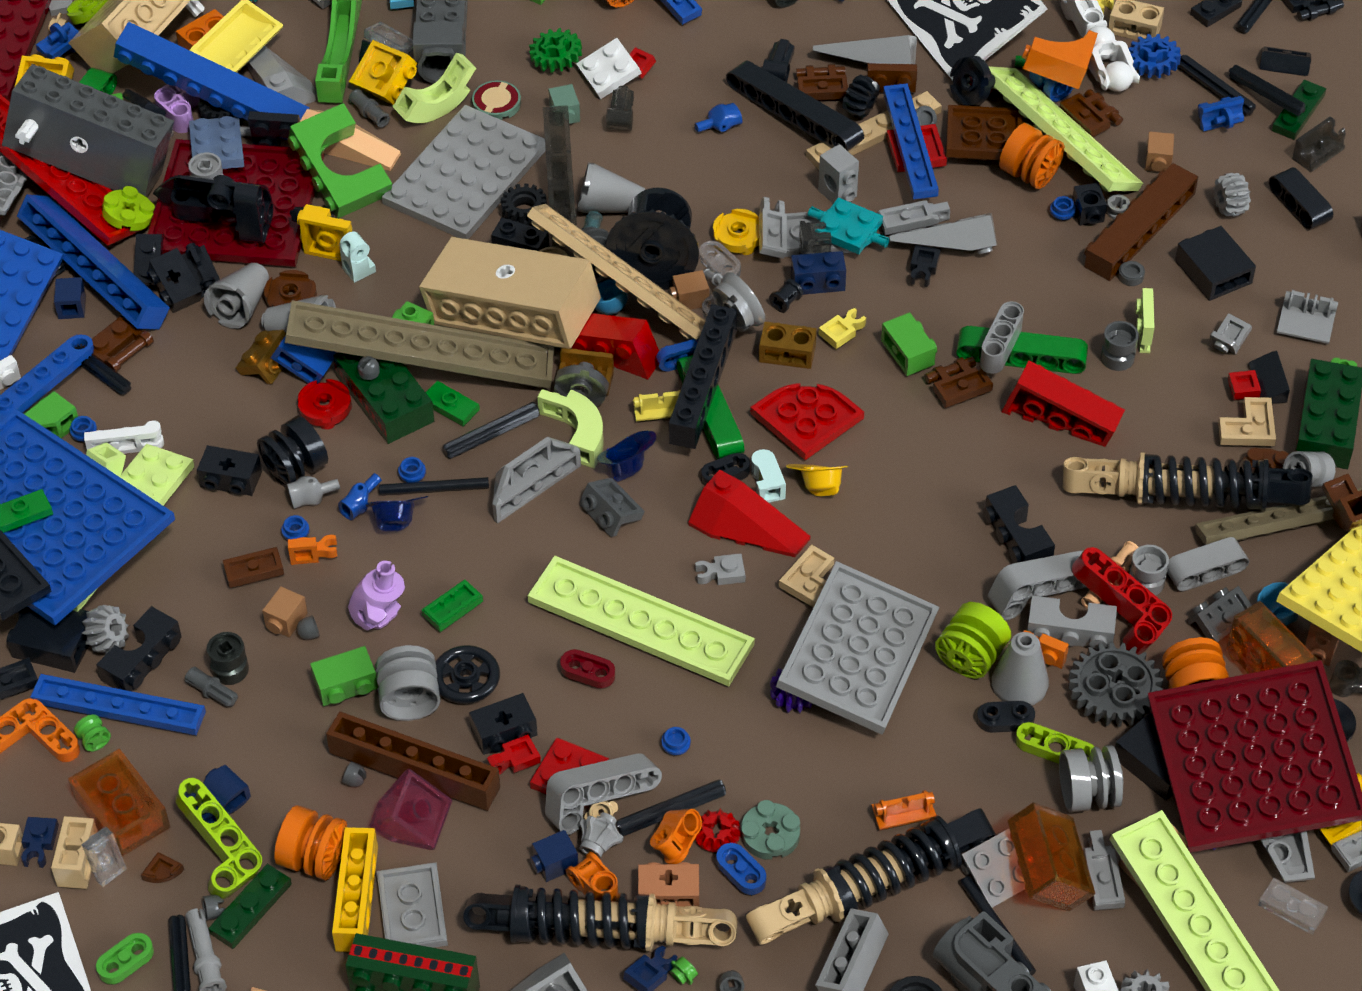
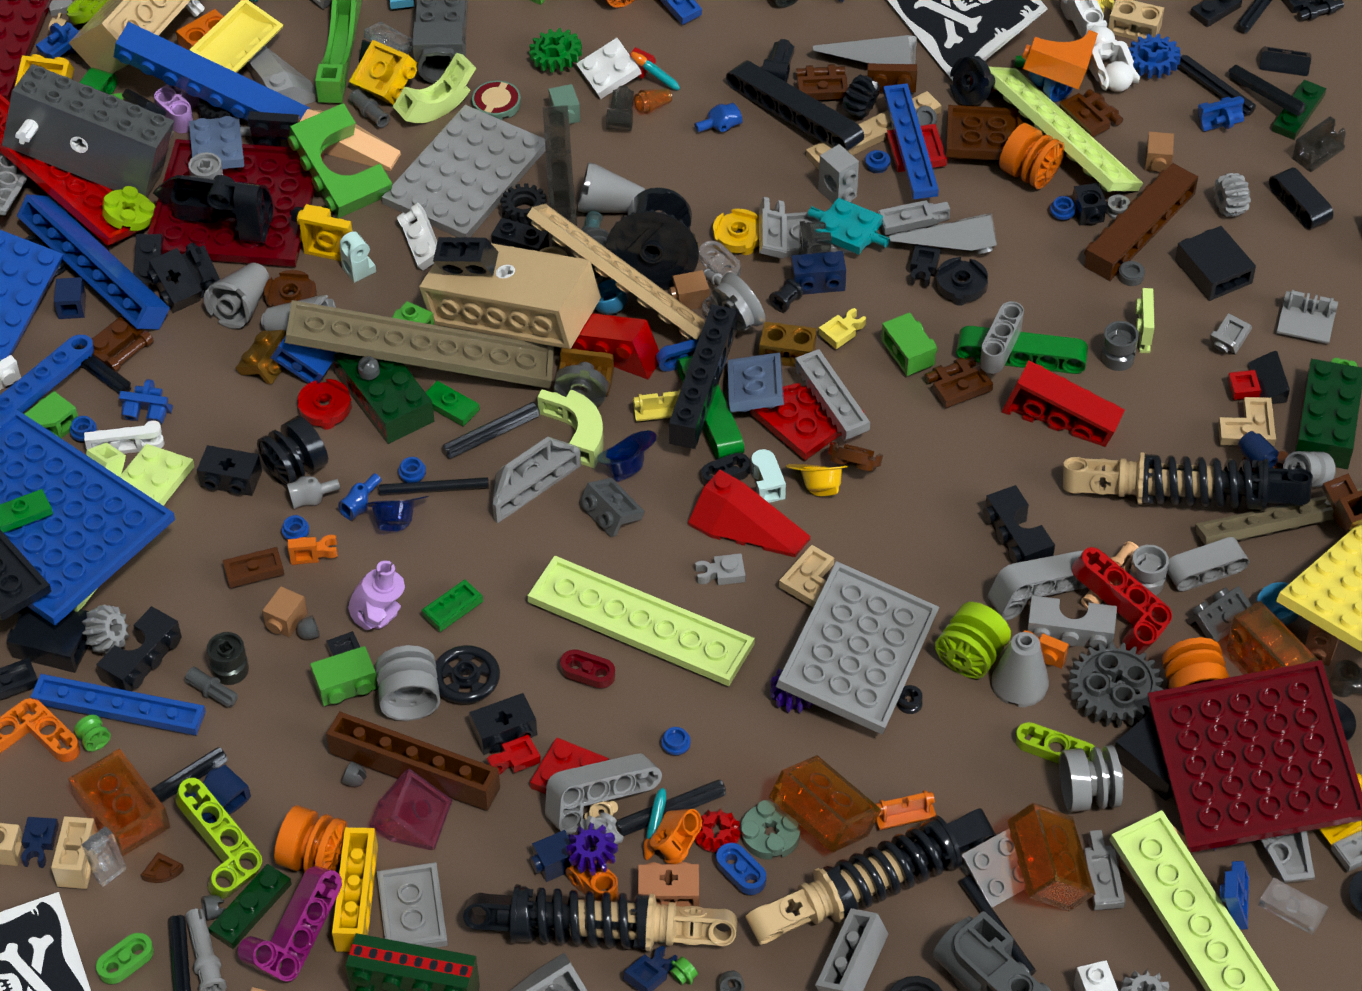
black plate [977,701,1035,733] -> none
none -> blue hips [119,379,173,425]
none -> black axle [147,747,227,805]
none -> magenta beam [238,866,342,982]
none -> black plate [326,631,360,656]
none -> white plate [397,203,437,271]
none -> black brick [433,237,498,276]
none -> dark purple gear [566,822,618,876]
none -> teal piece [631,52,680,90]
none -> clear orange cone [634,88,672,114]
none -> teal piece [643,788,666,860]
none -> sand blue plate [728,352,784,412]
none -> clear orange brick [769,755,882,852]
none -> light grey gear [795,349,870,441]
none -> reddish brown plate [828,442,883,471]
none -> blue plate [865,150,890,173]
none -> black bush [897,685,923,714]
none -> black plate [936,257,988,306]
none -> blue plate [1220,861,1249,930]
none -> dark blue brick [1238,431,1279,468]

